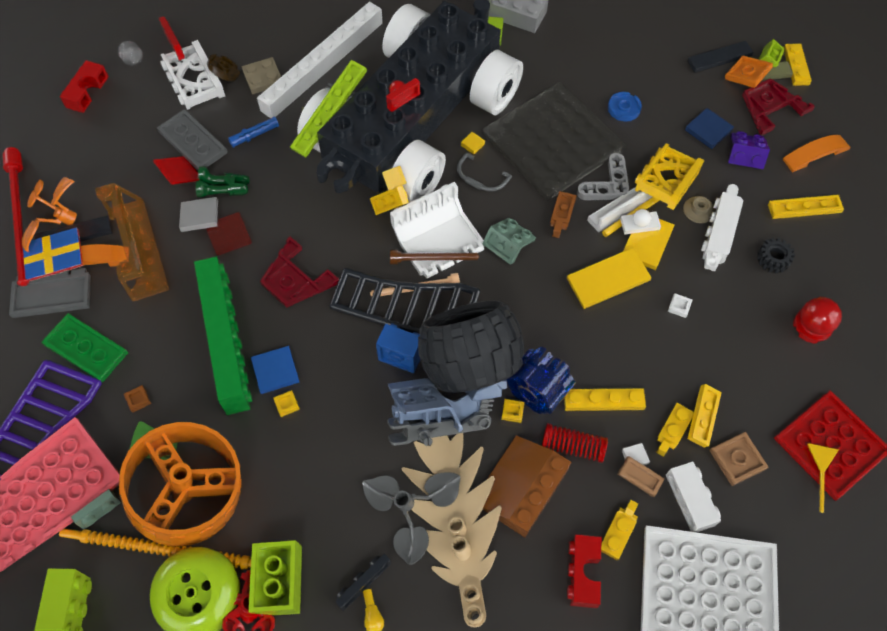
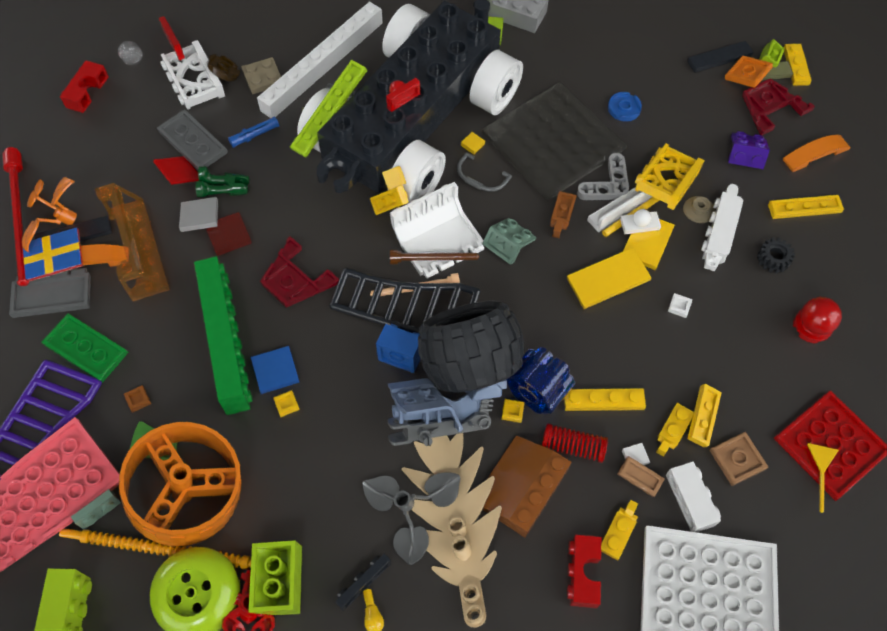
dark blue tile [685,108,734,149] -> none

